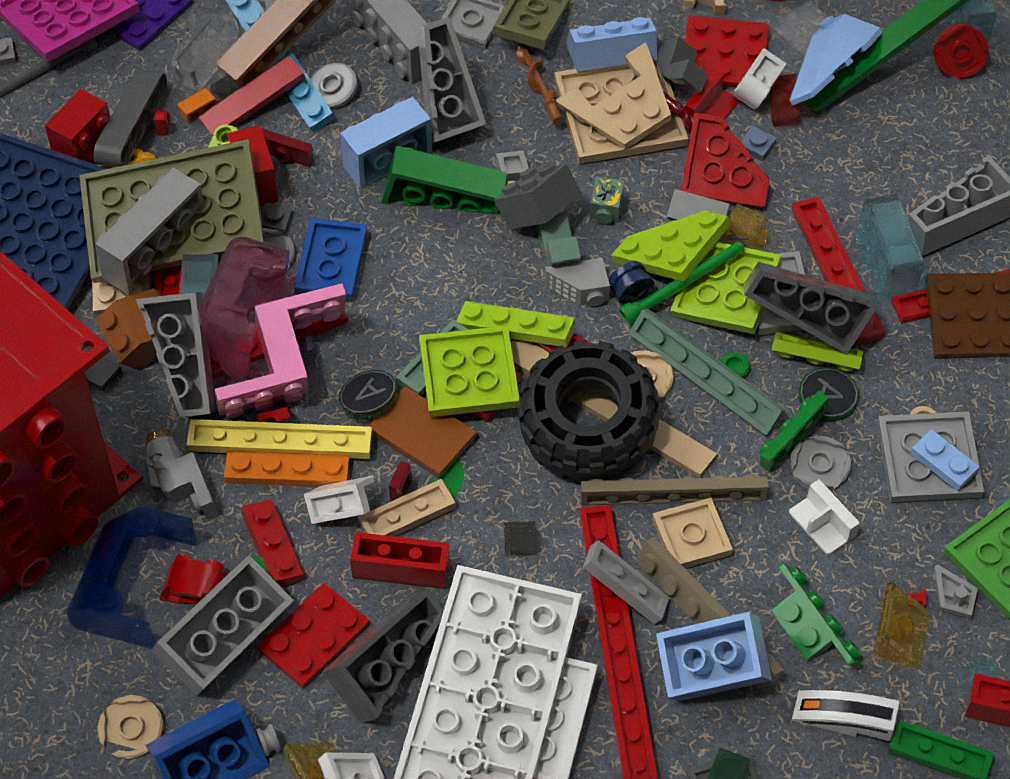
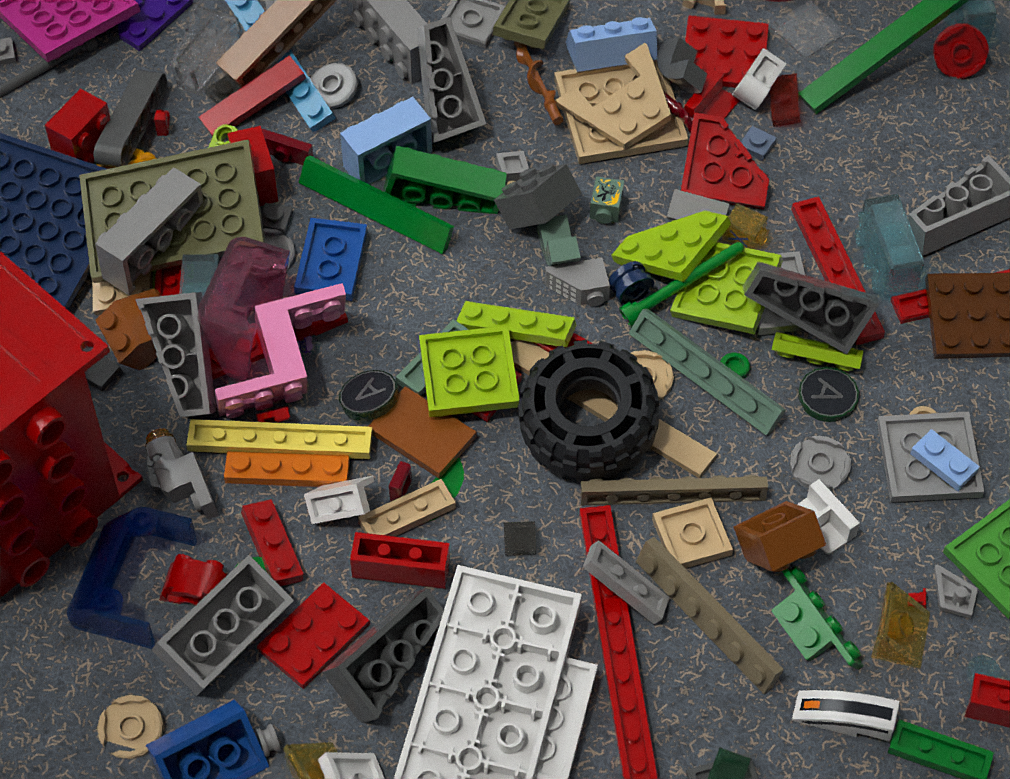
orange piece [177,88,217,124] -> none
light blue brick [656,612,772,701] -> none
green plate [759,391,829,473] -> none
light blue wedge [790,14,882,106] -> none
none -> green tile [298,156,454,254]
none -> dark orange brick [733,501,826,572]

